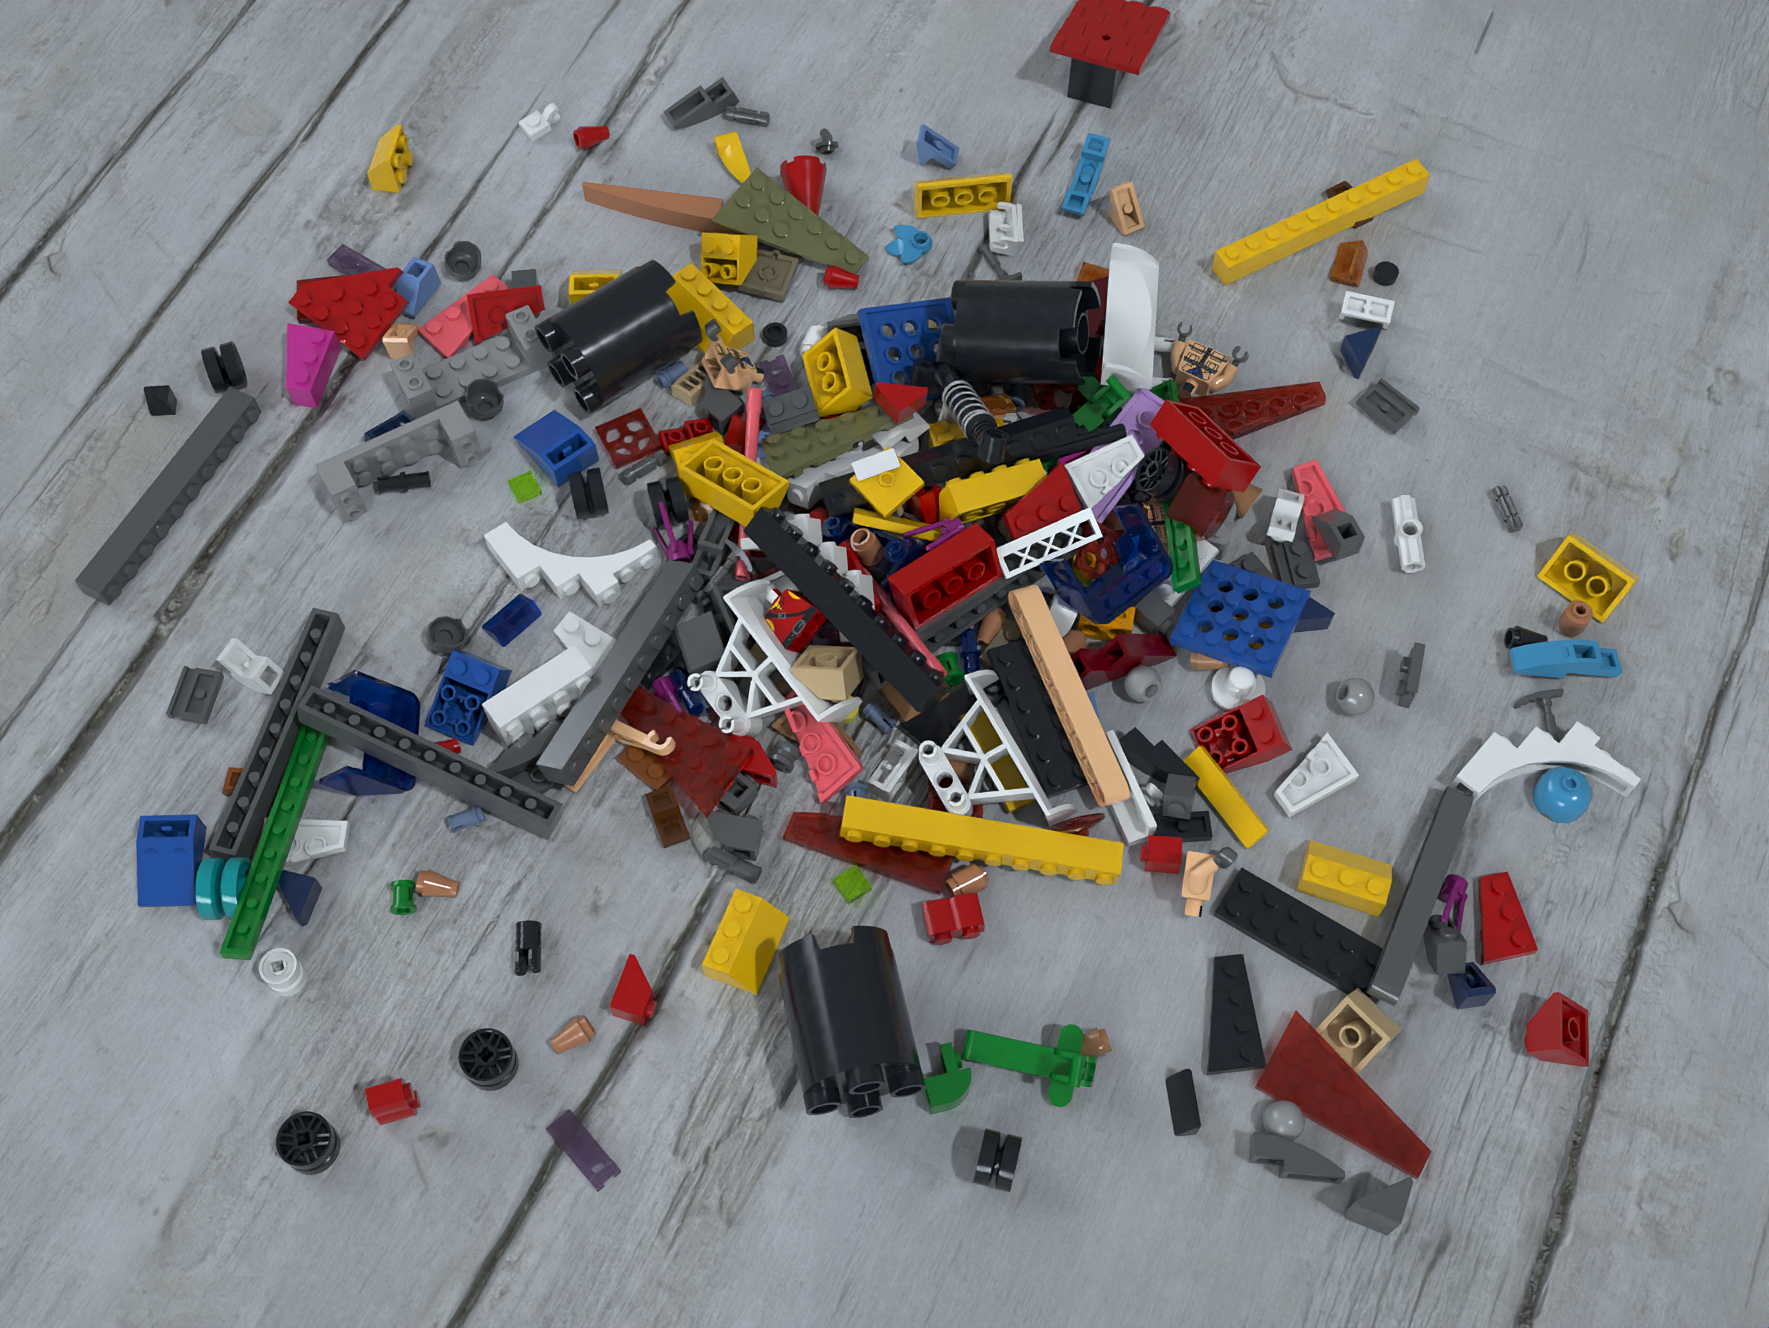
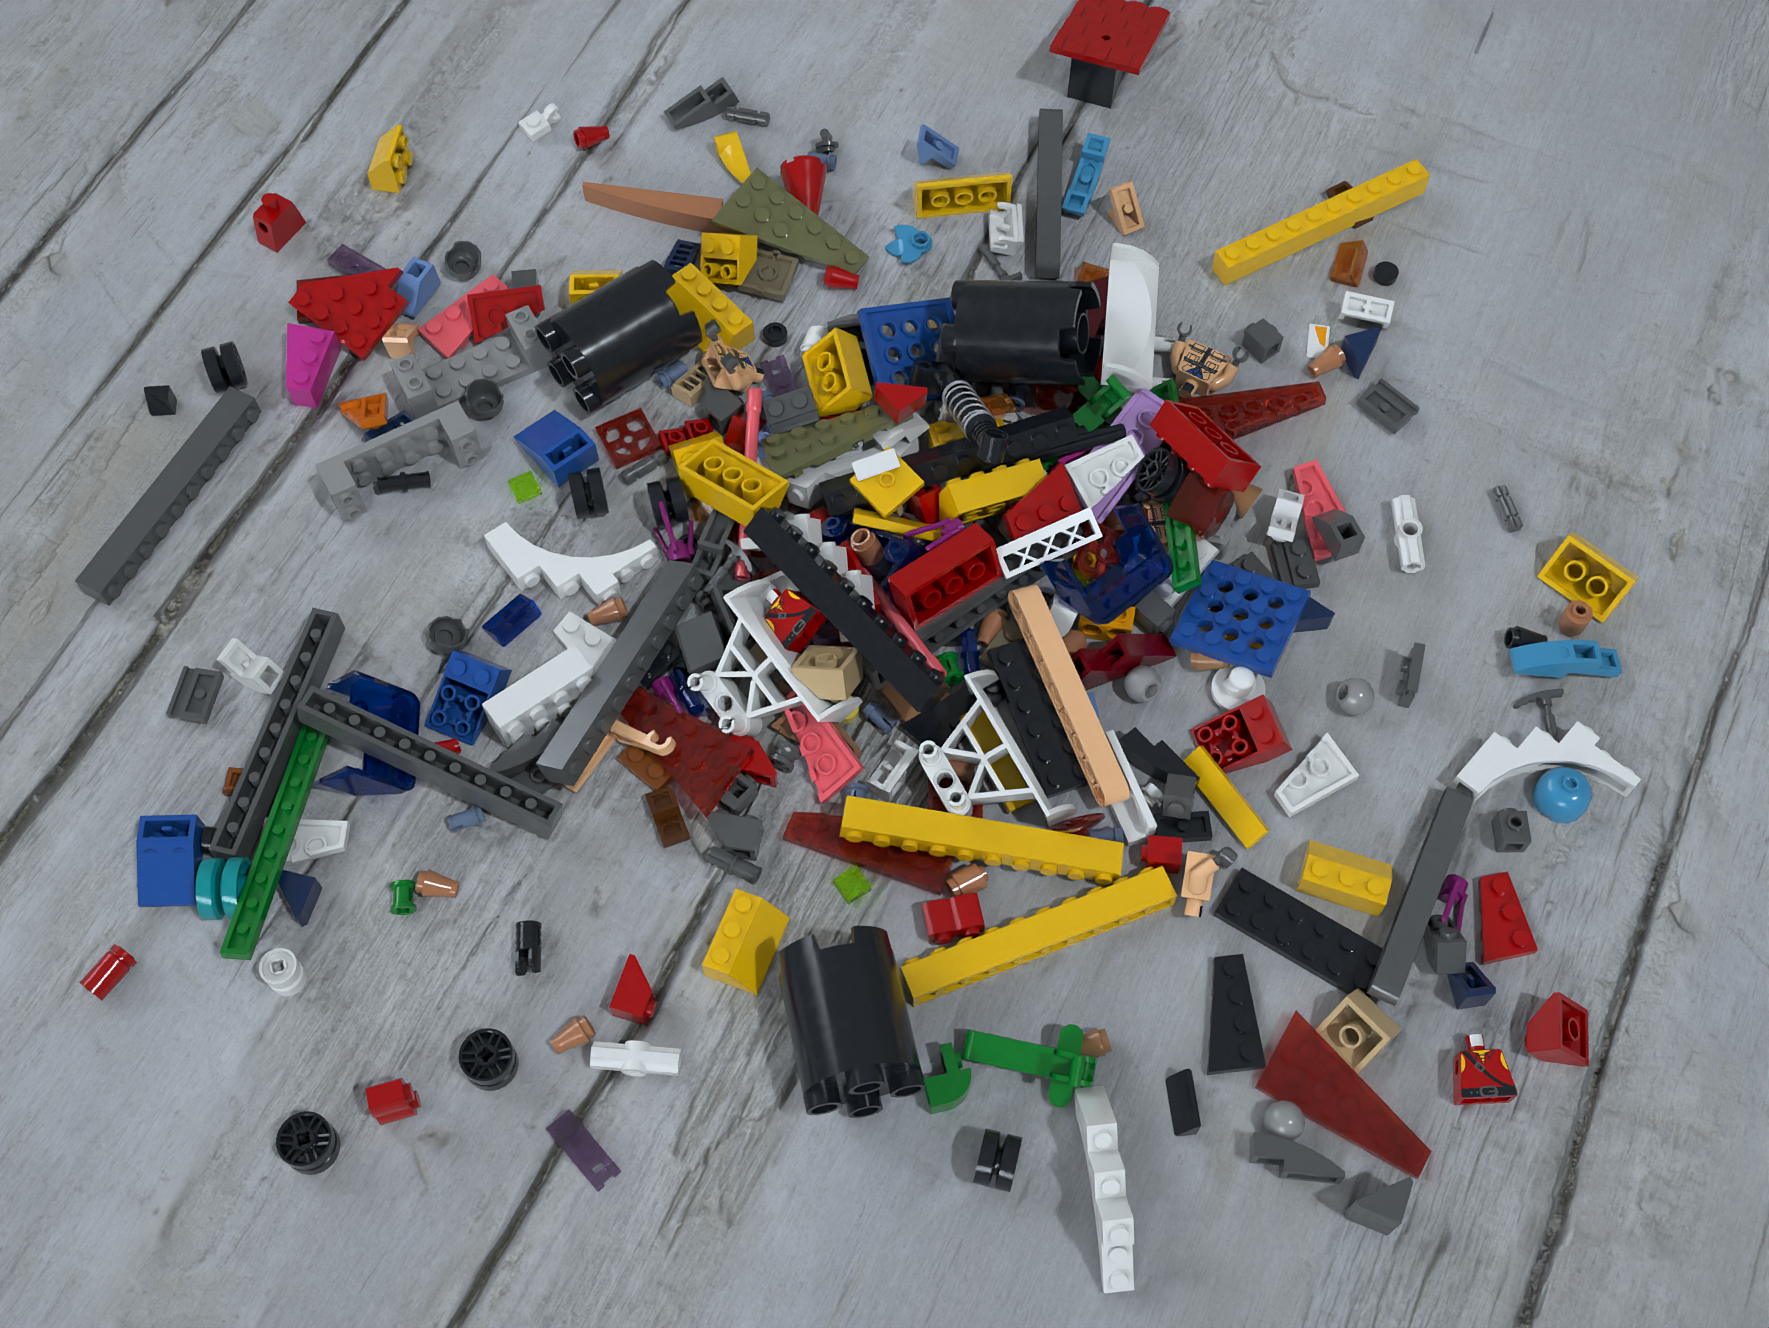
none -> red piece [79,944,137,1001]
none -> black tile [201,826,217,855]
none -> red torso [253,193,306,253]
none -> orange wing [338,393,389,429]
none -> nougat cone [587,596,629,626]
none -> white piece [590,1040,682,1077]
none -> dark blue slope [664,239,701,276]
none -> sand blue pin [807,151,837,172]
none -> yellow brick [900,866,1177,1007]
none -> dark grey beam [1035,108,1063,279]
none -> white arch [1074,1086,1134,1293]
none -> sand blue pin [1089,825,1124,843]
none -> dark grey brick [1242,318,1284,364]
none -> white sticker [1306,324,1330,358]
none -> nougat cone [1307,345,1346,378]
none -> red torso [1453,1034,1518,1105]
none -> dark grey brick [1491,808,1532,852]

